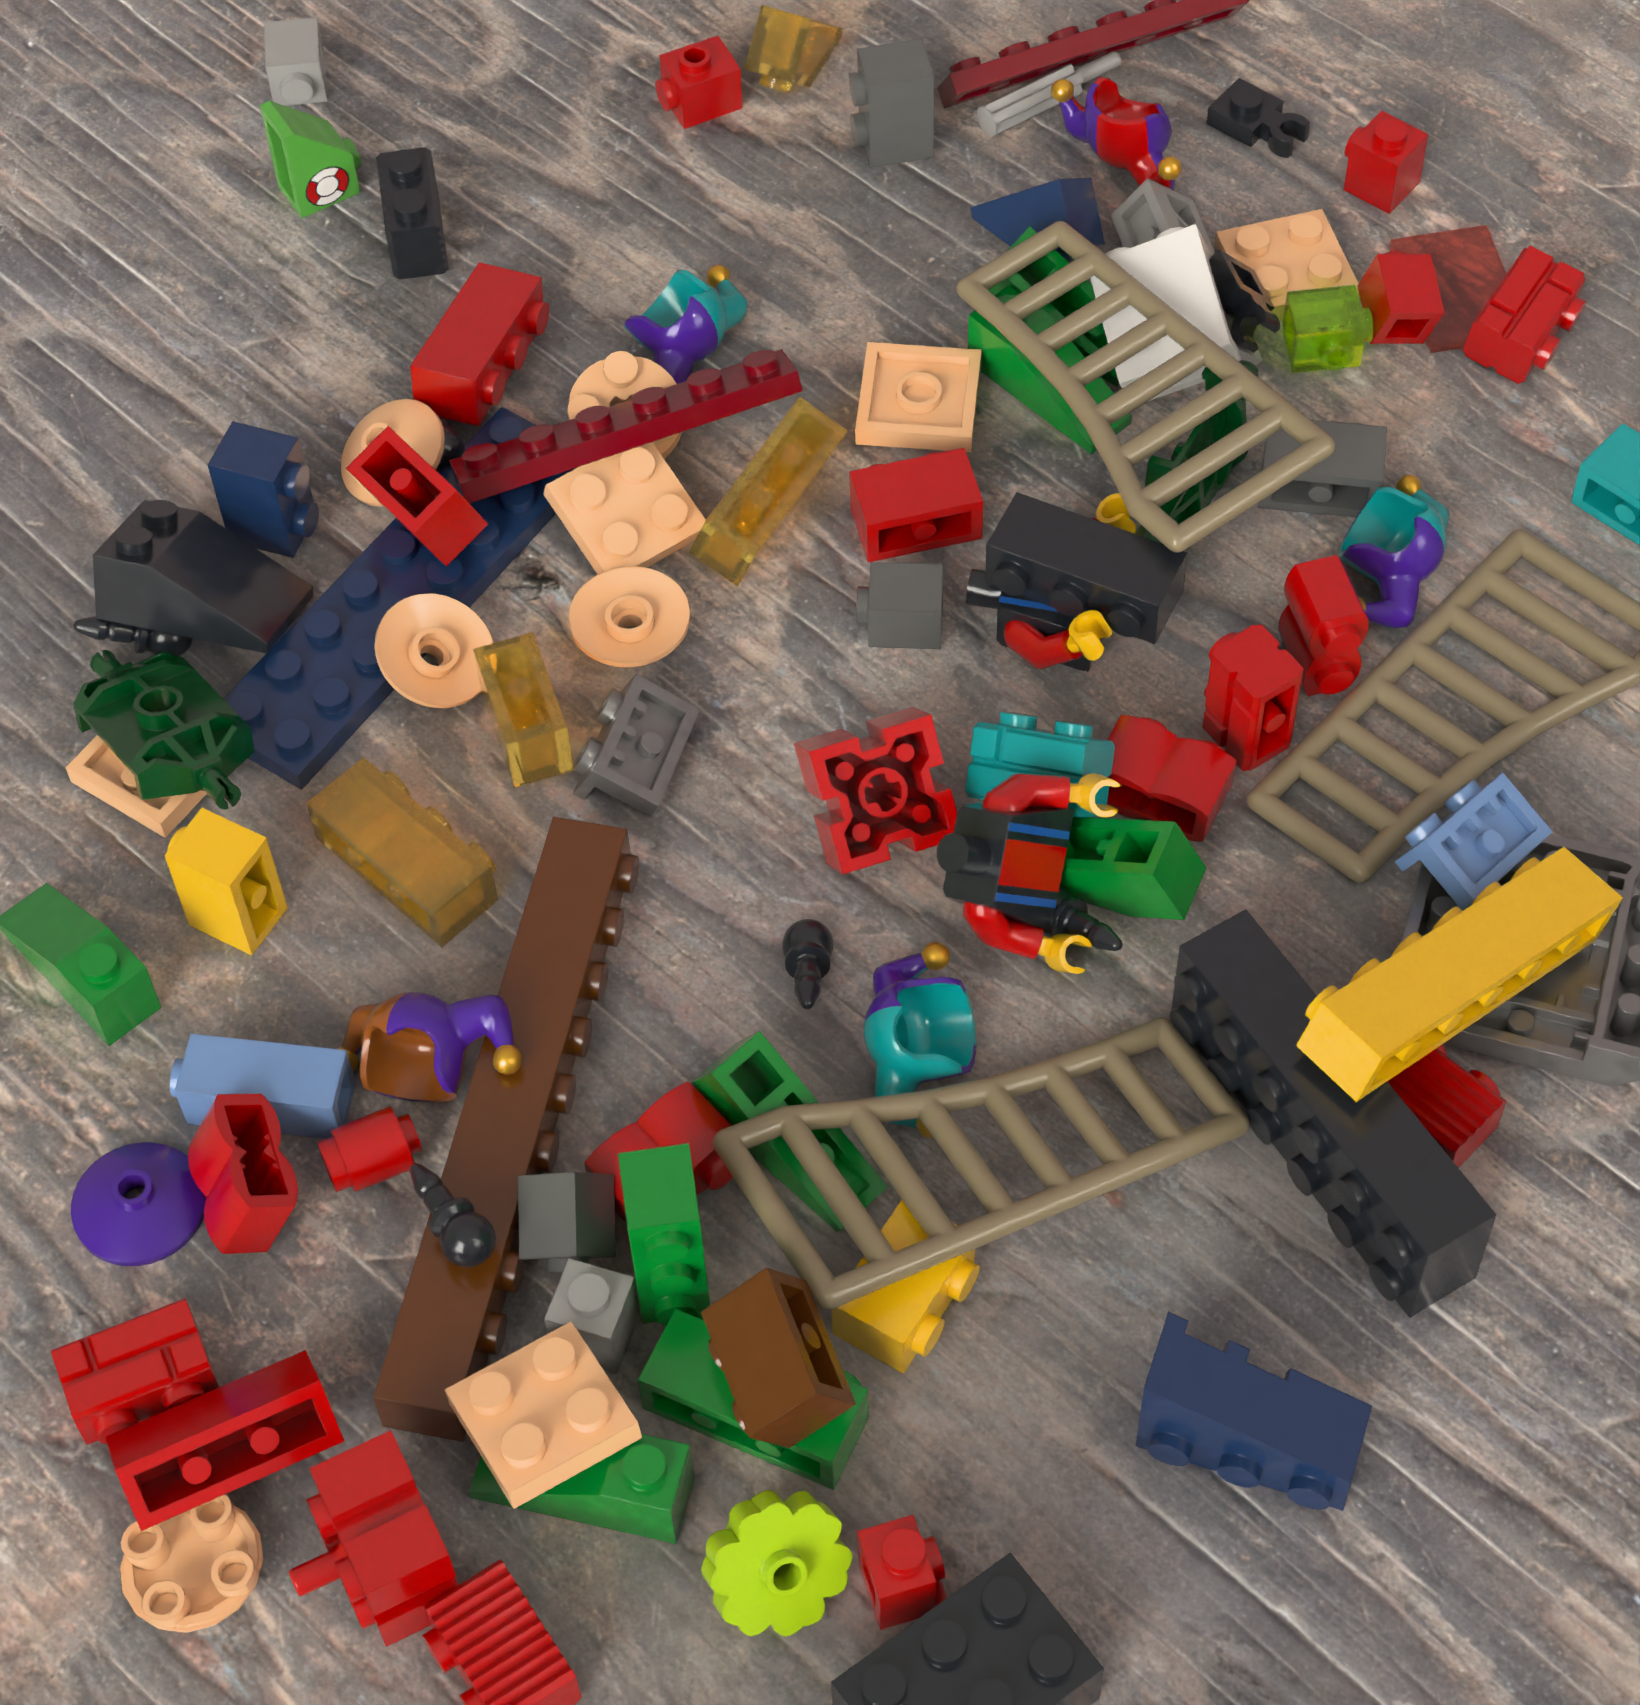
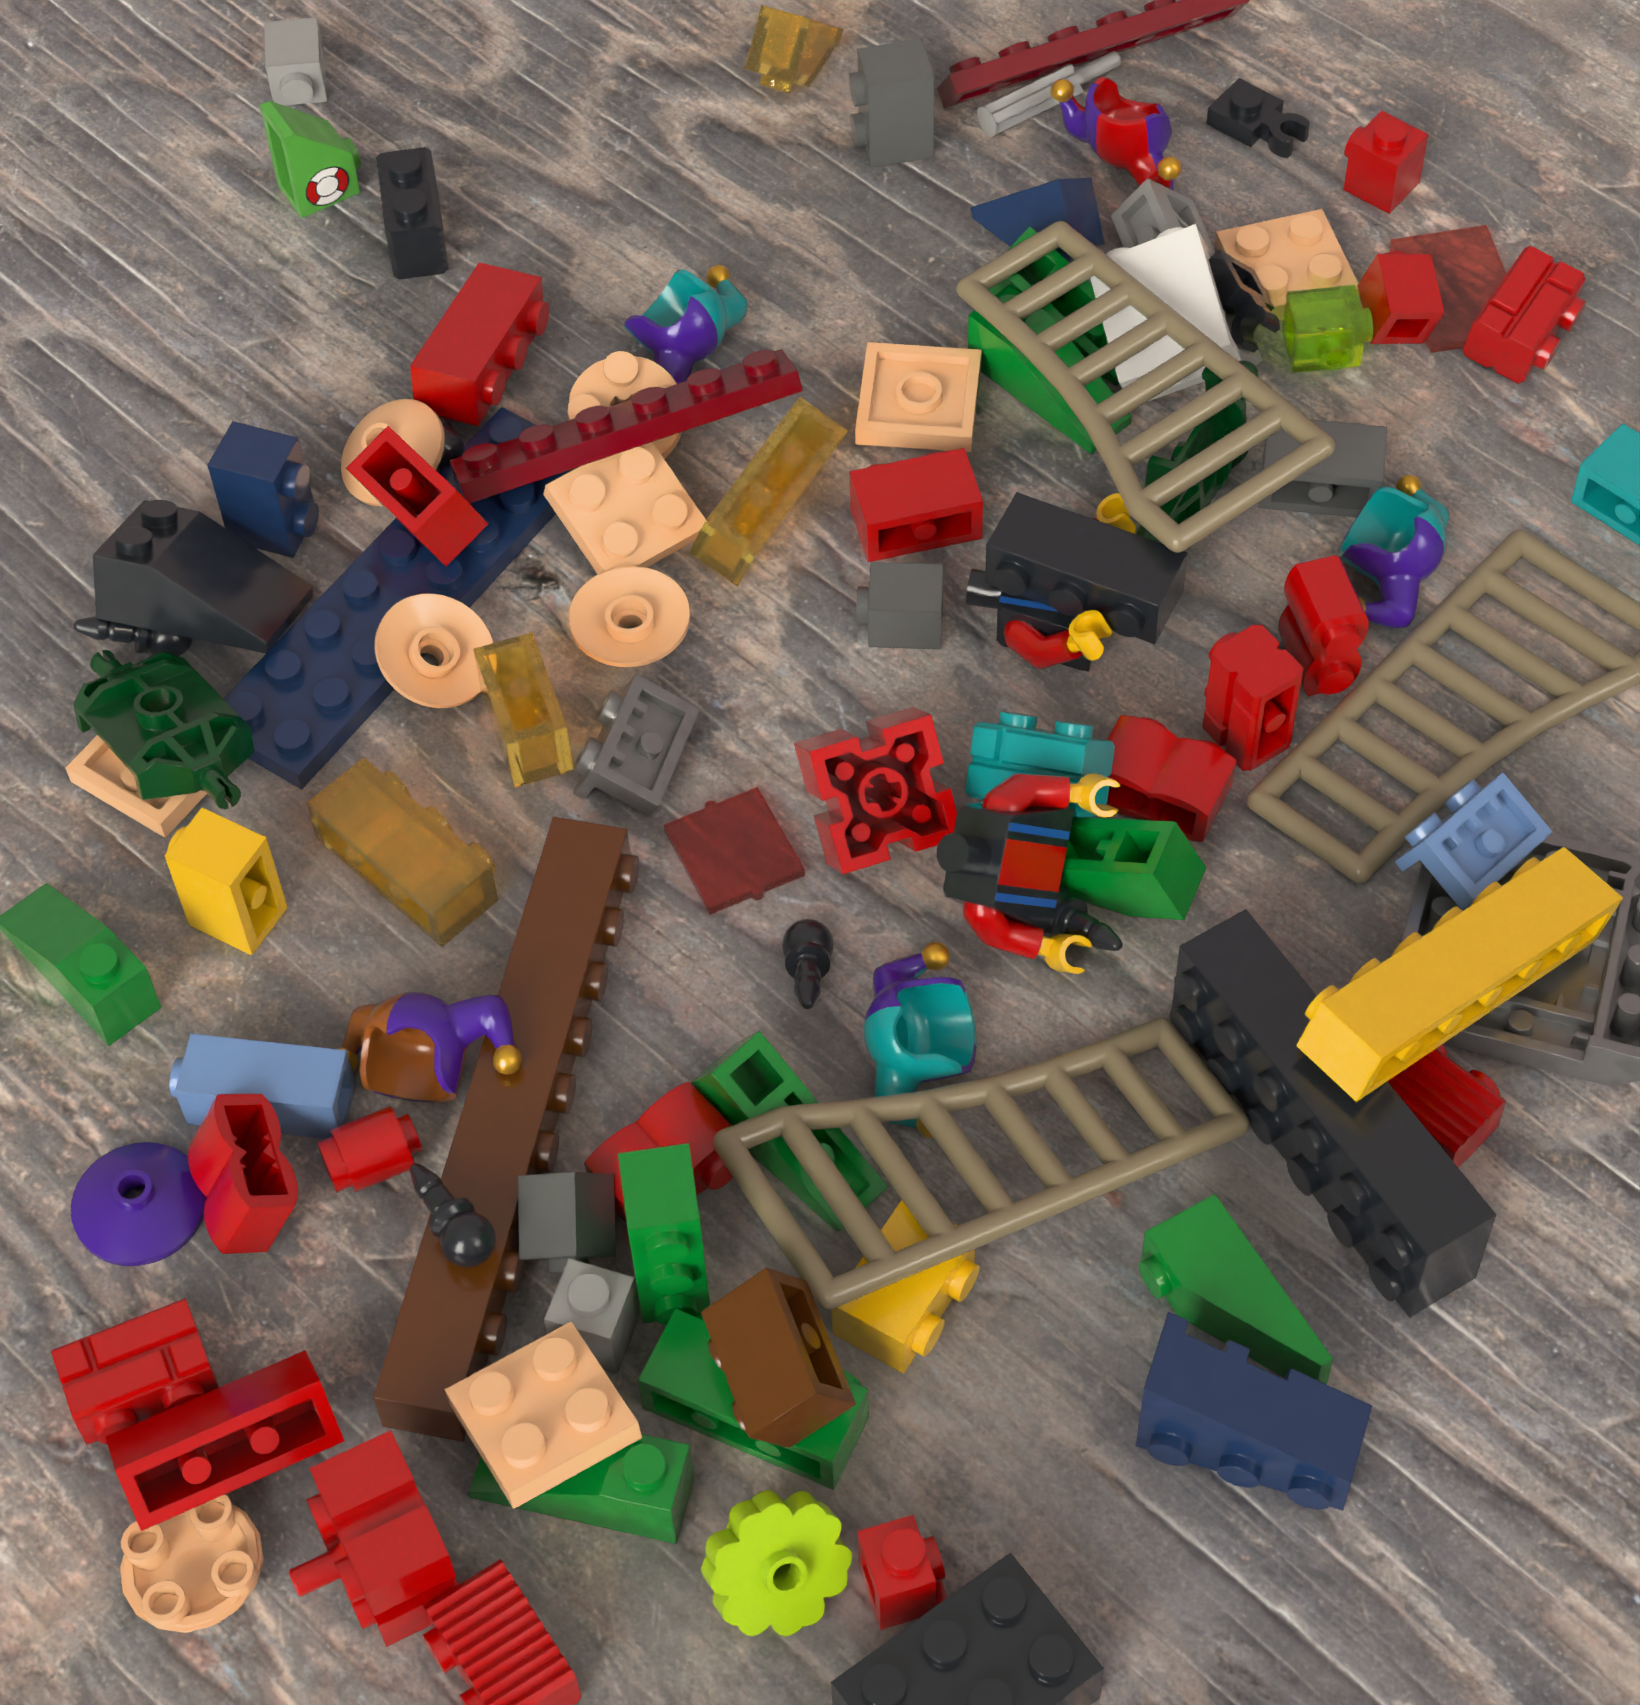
red brick [655,36,743,129] -> none
none -> clear red piece [664,787,805,915]
none -> green slope [1138,1194,1333,1384]

